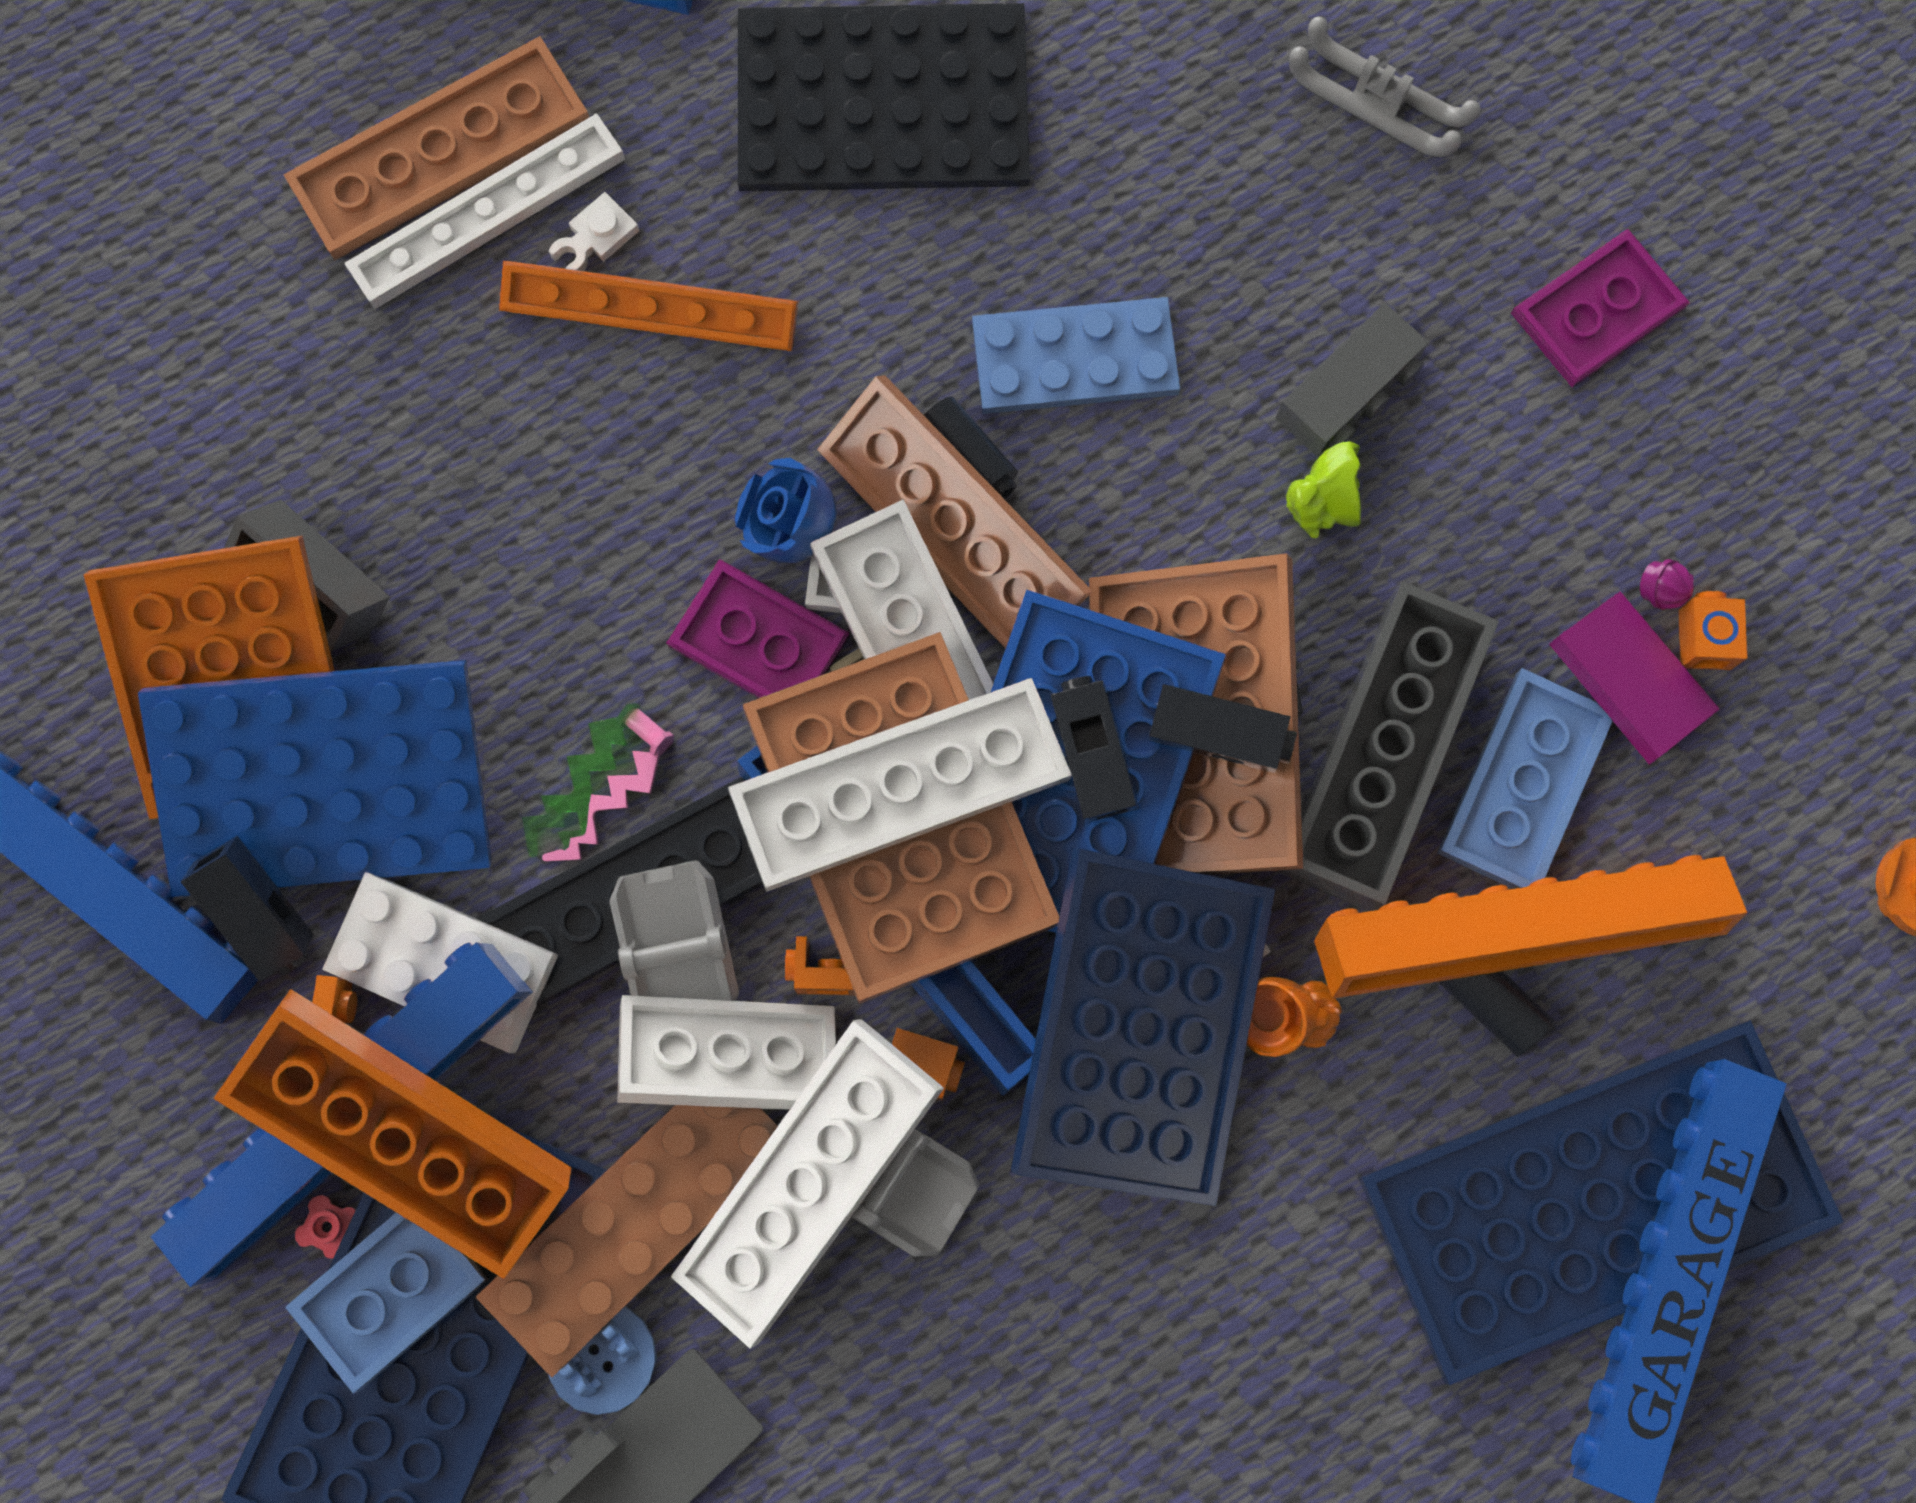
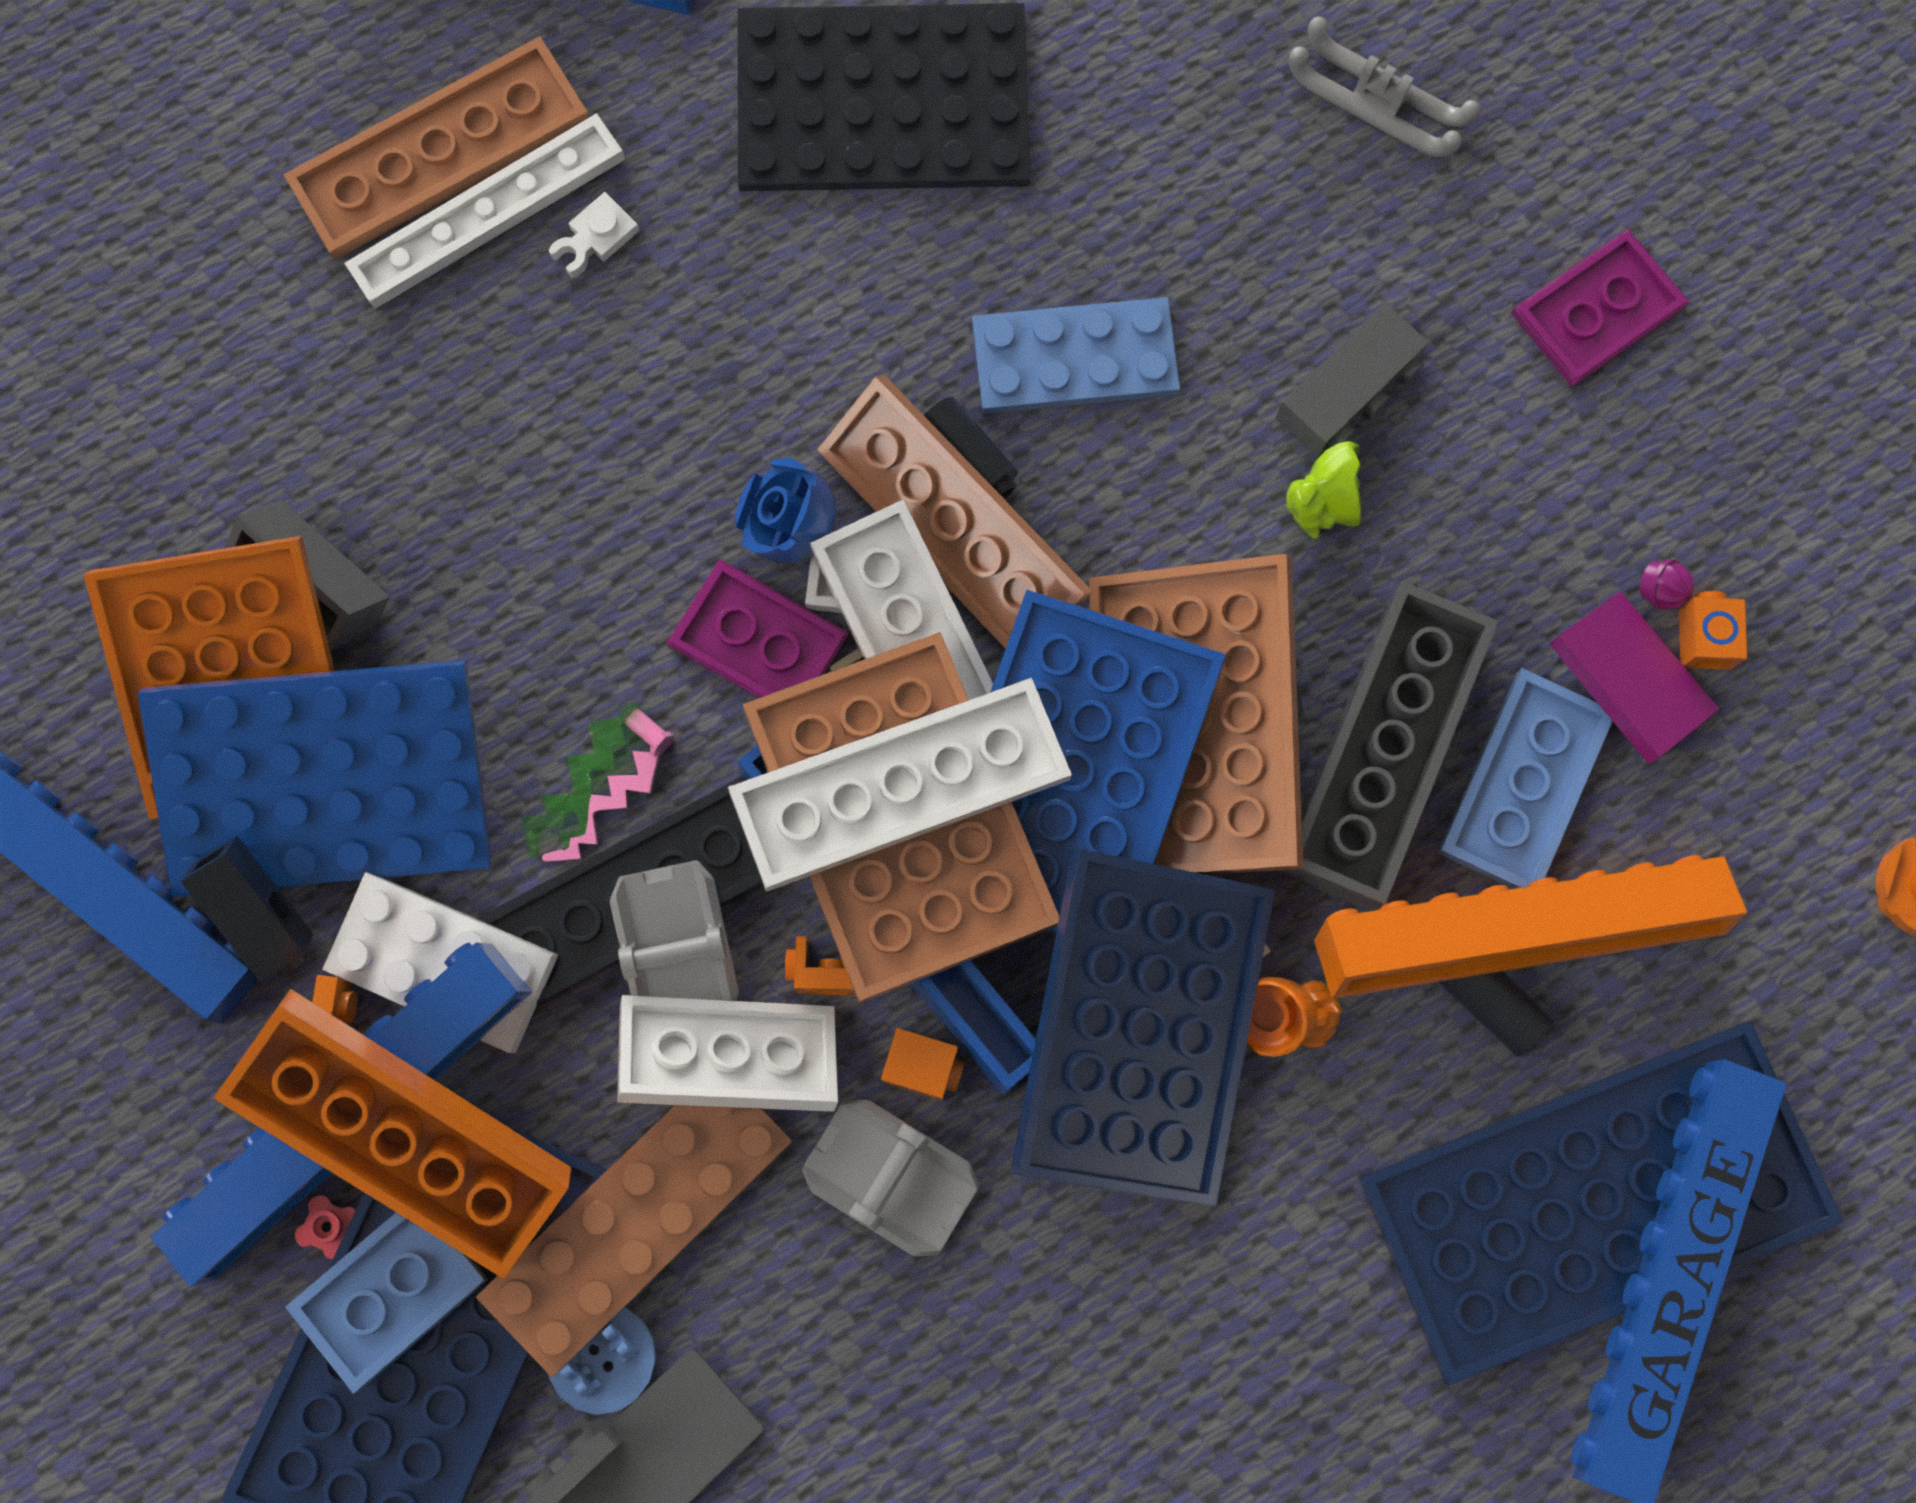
orange tile [499,261,799,351] -> none
white plate [671,1019,944,1349] -> none
black brick [1050,676,1139,823] -> none
black brick [1149,684,1297,773] -> none

